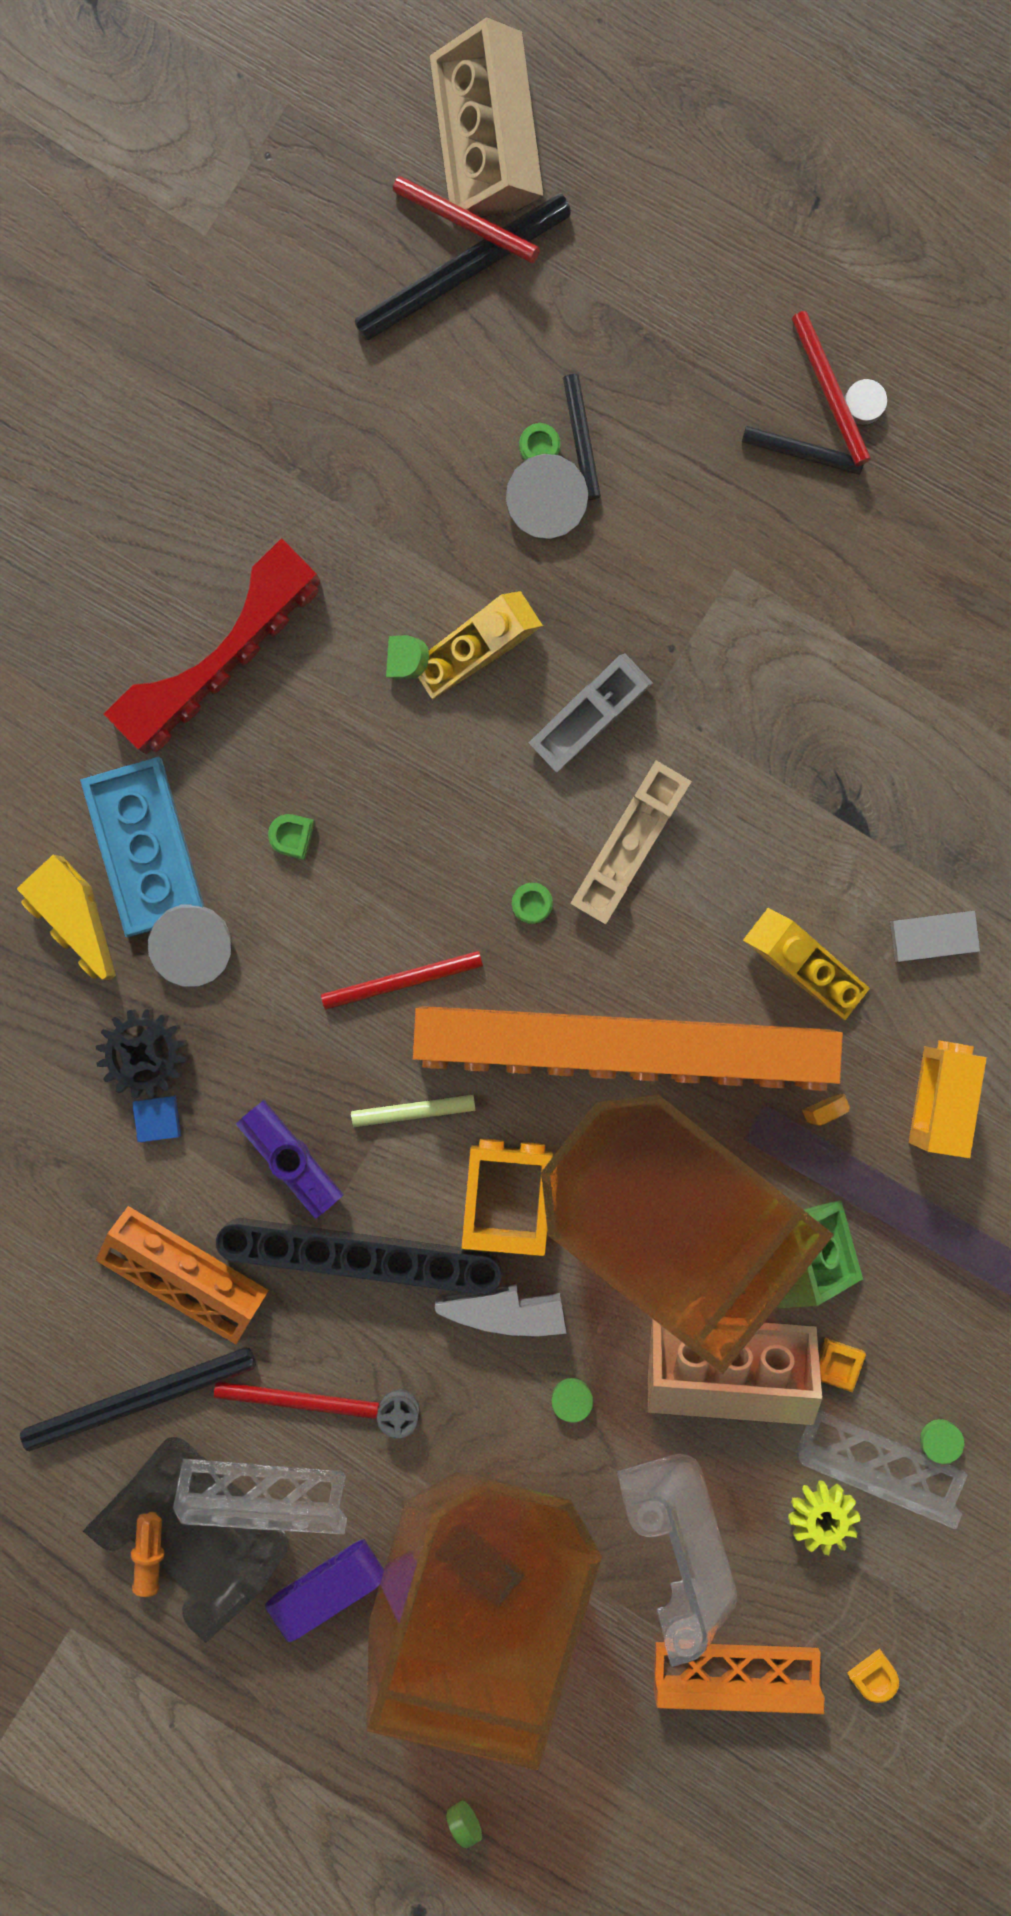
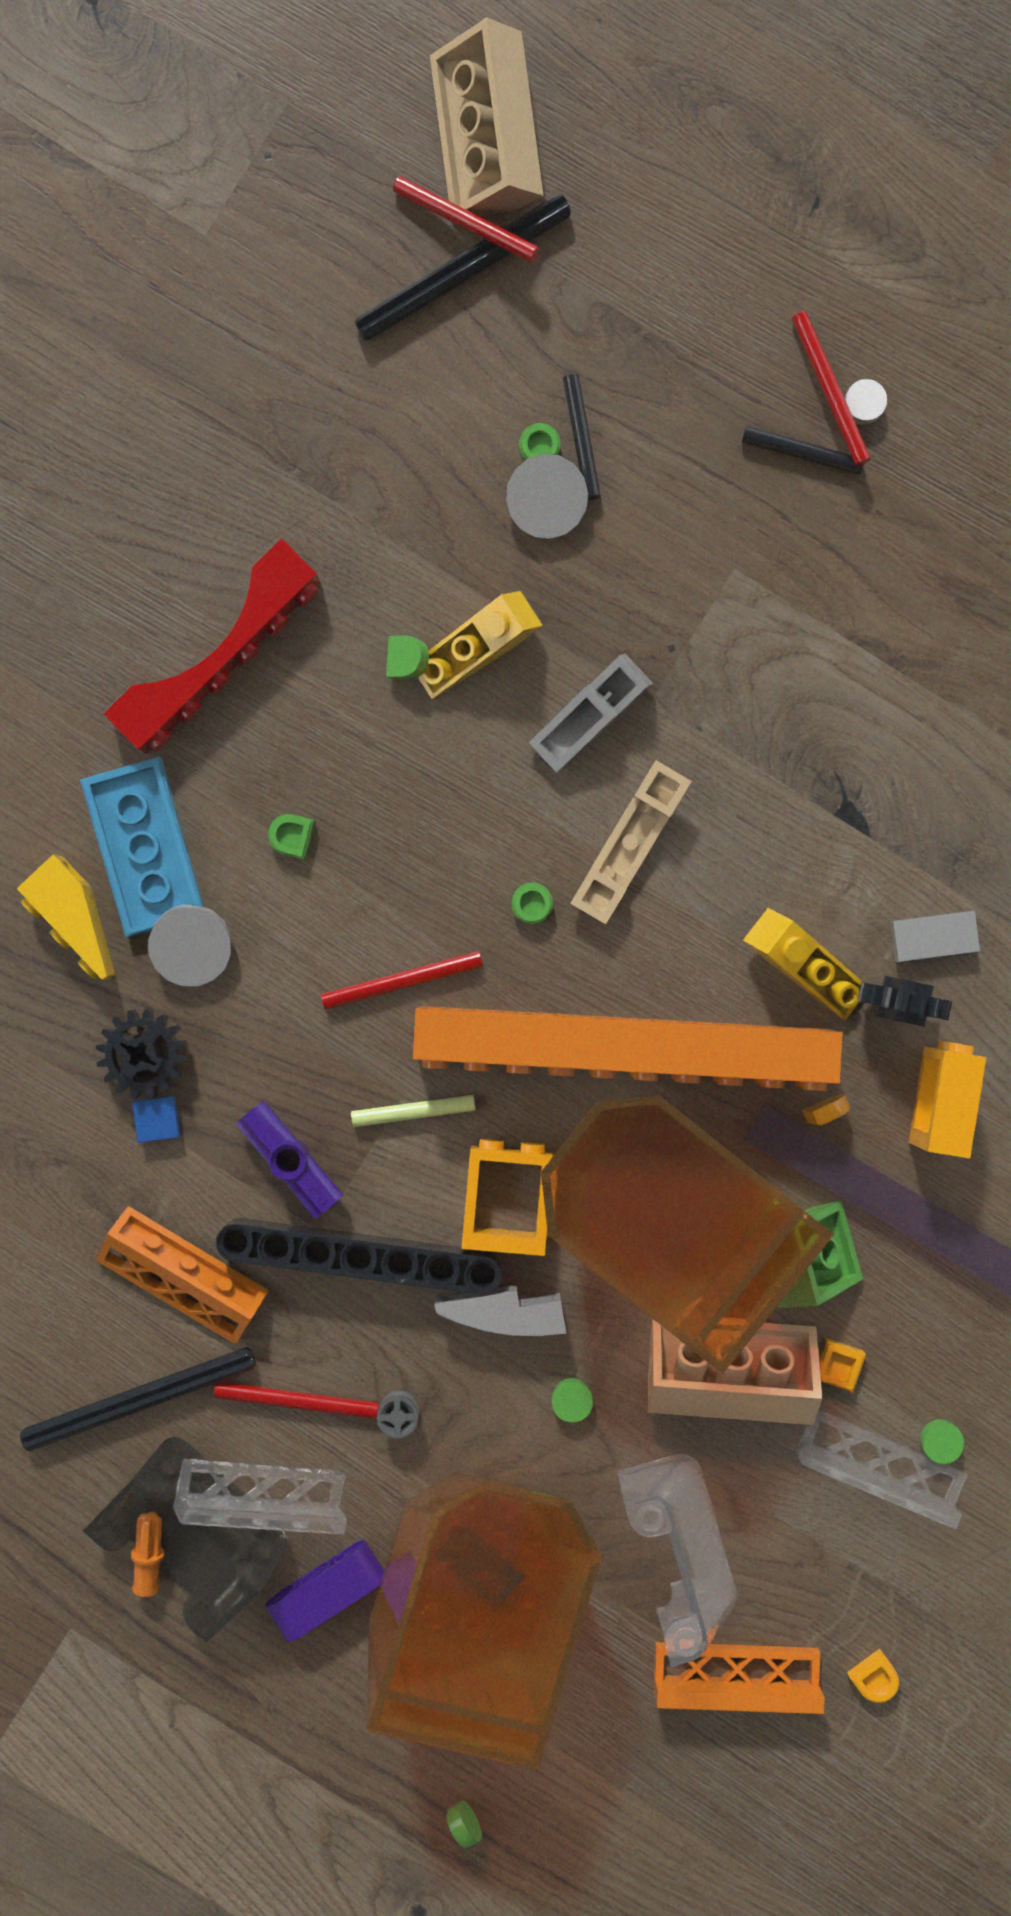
neon yellow gear [788,1480,861,1556] -> none
none -> black gear [858,975,953,1027]

